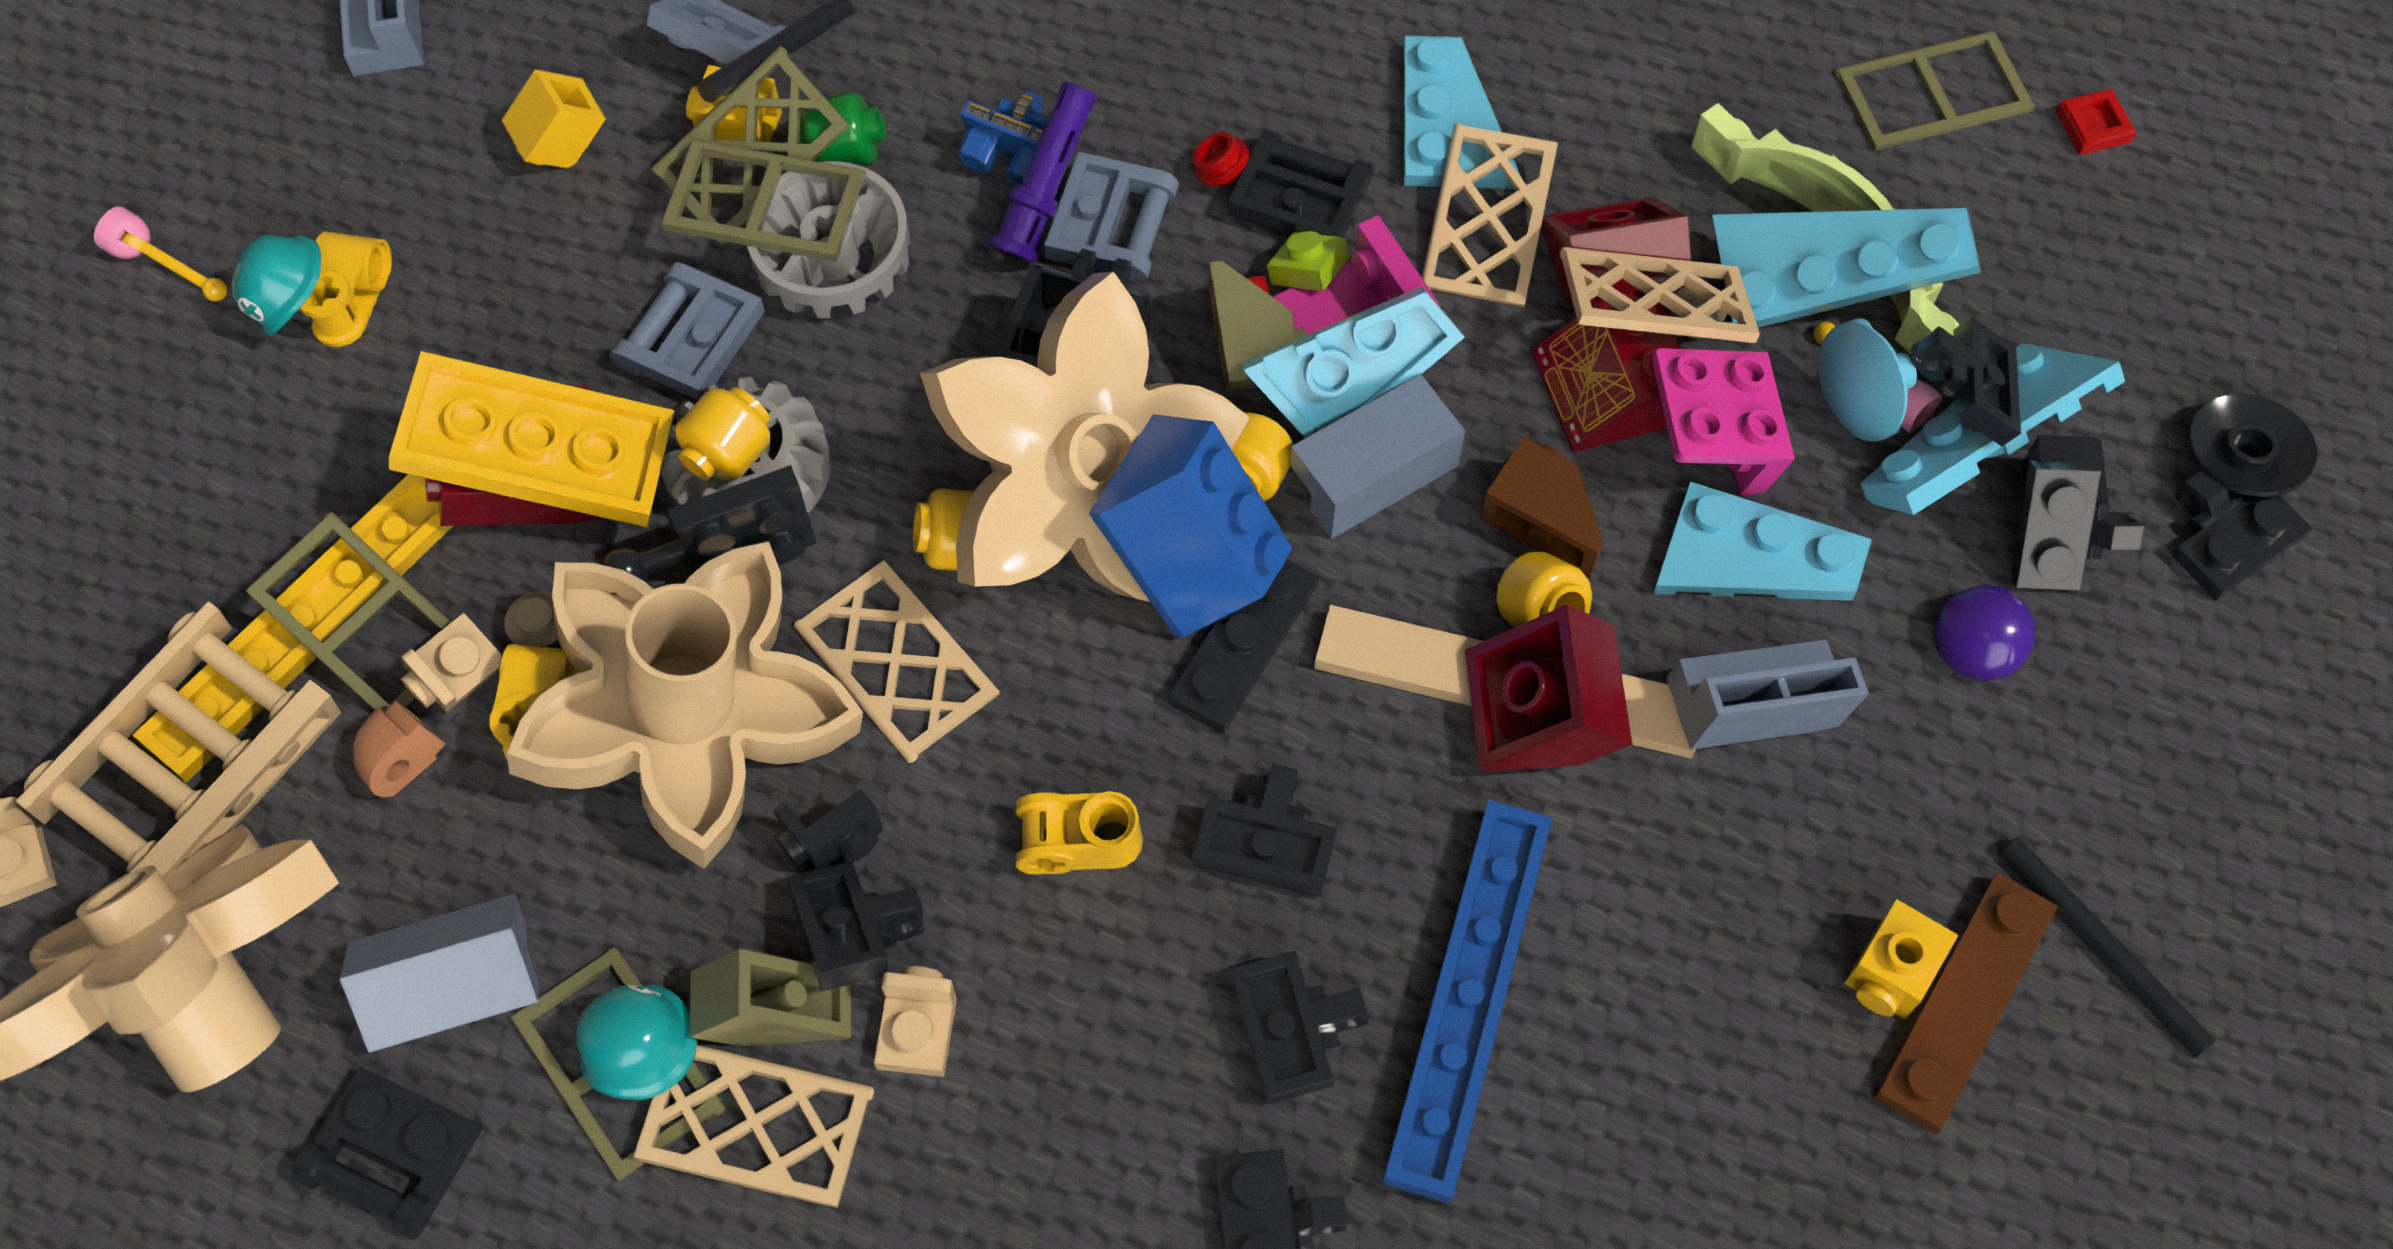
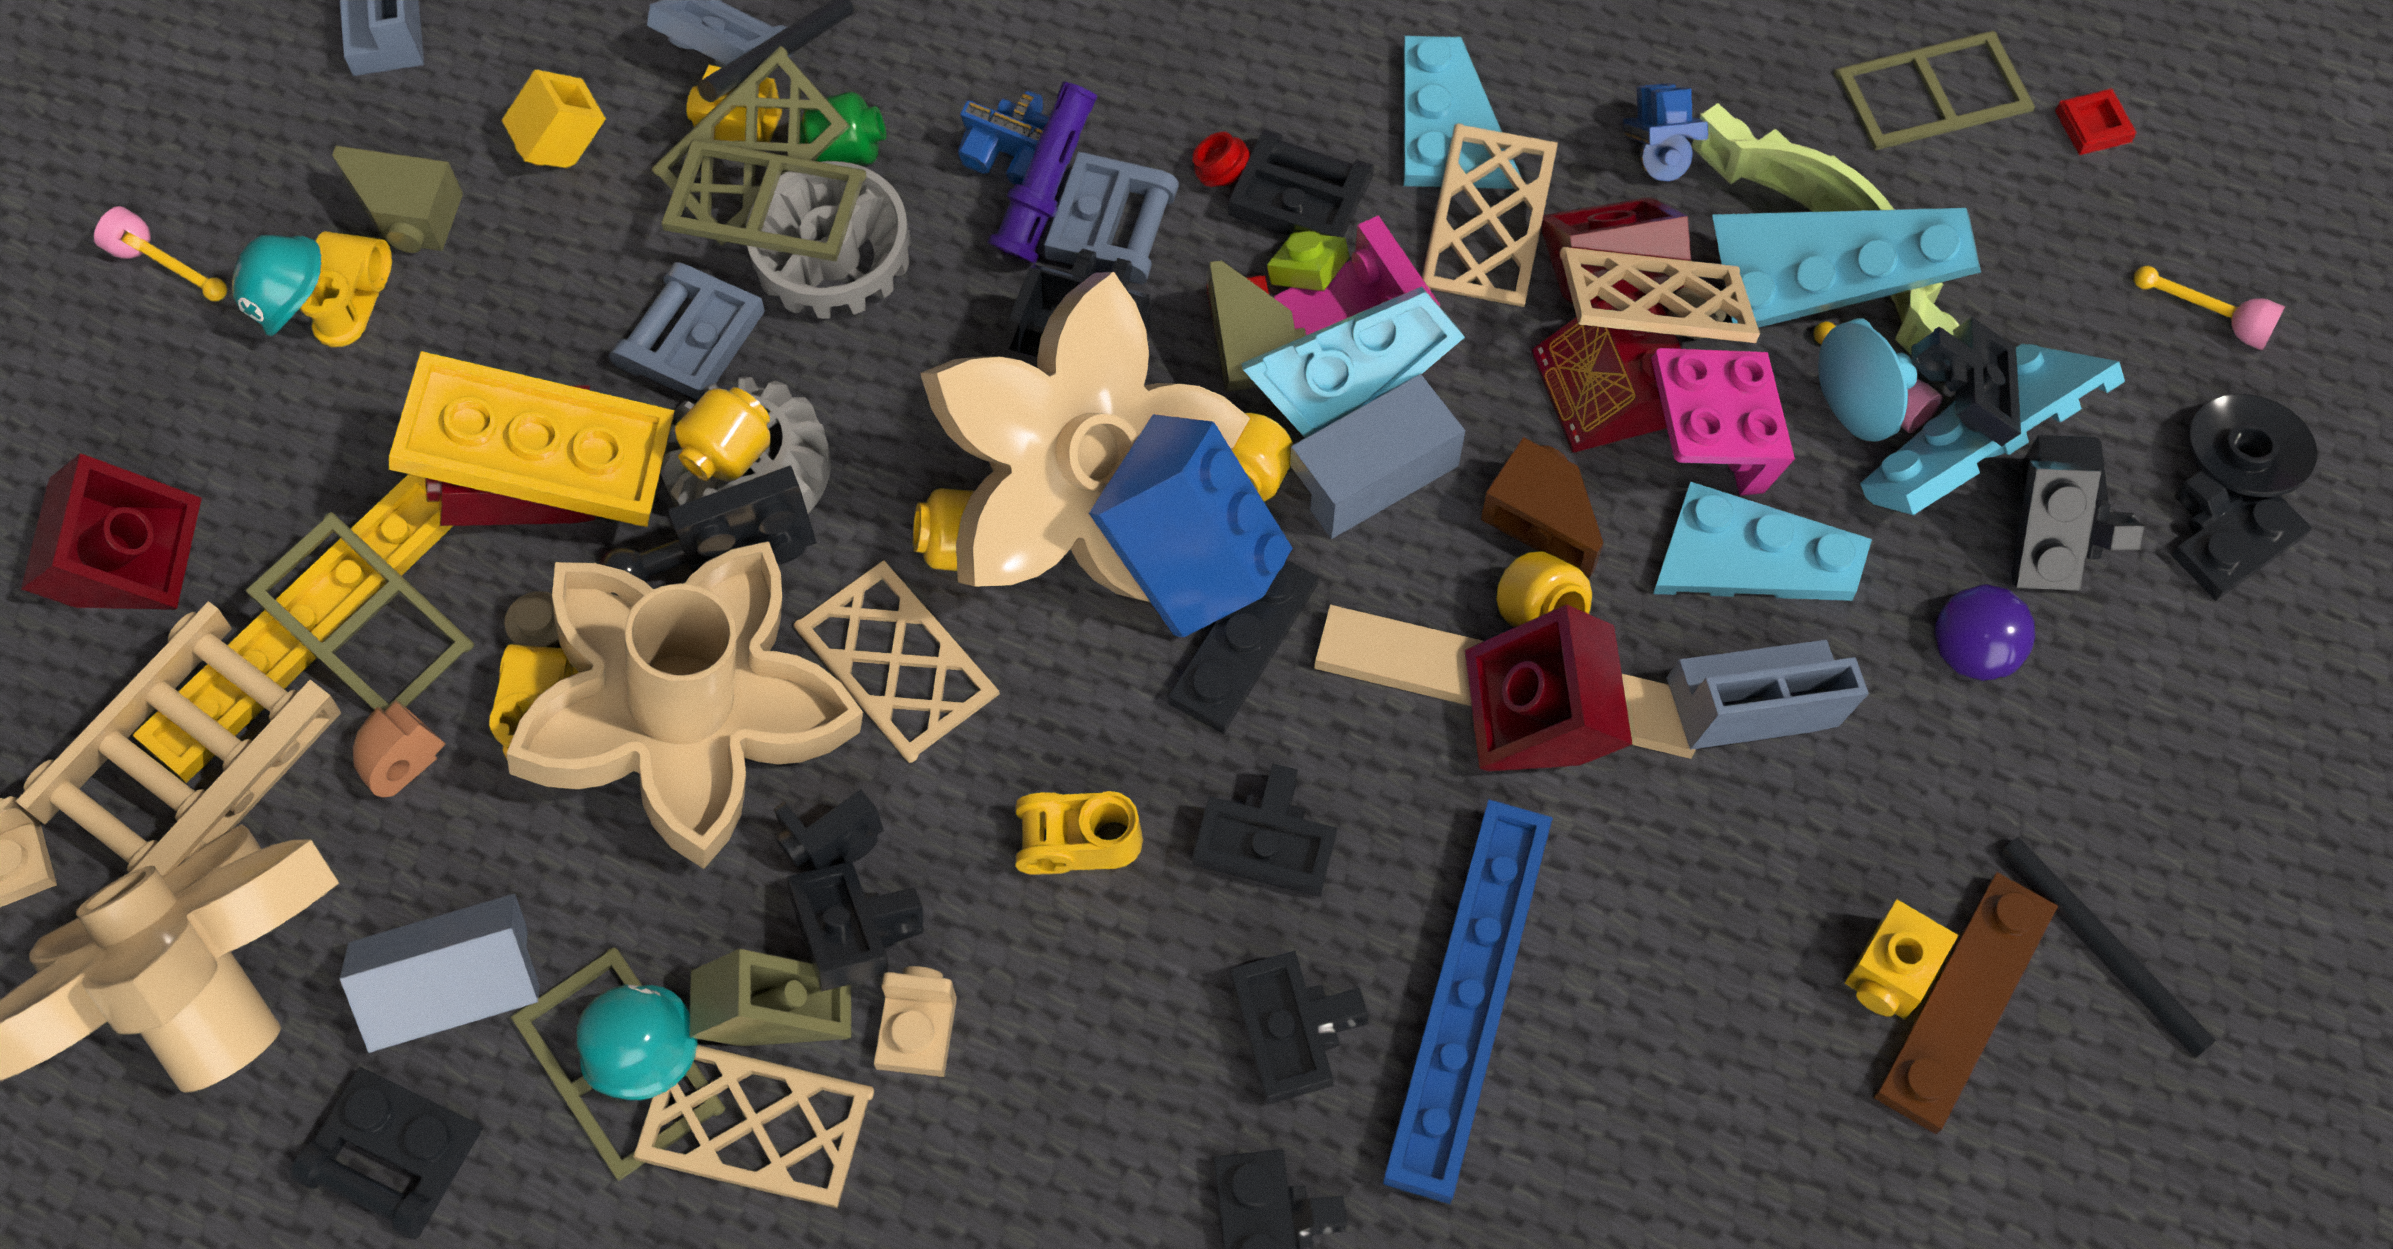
tan bracket [400,613,503,713] -> none
none -> dark red slope [21,453,202,610]
none -> olive slope [332,146,463,253]
none -> blue hips [1623,83,1708,181]
none -> hinge [2134,266,2285,351]

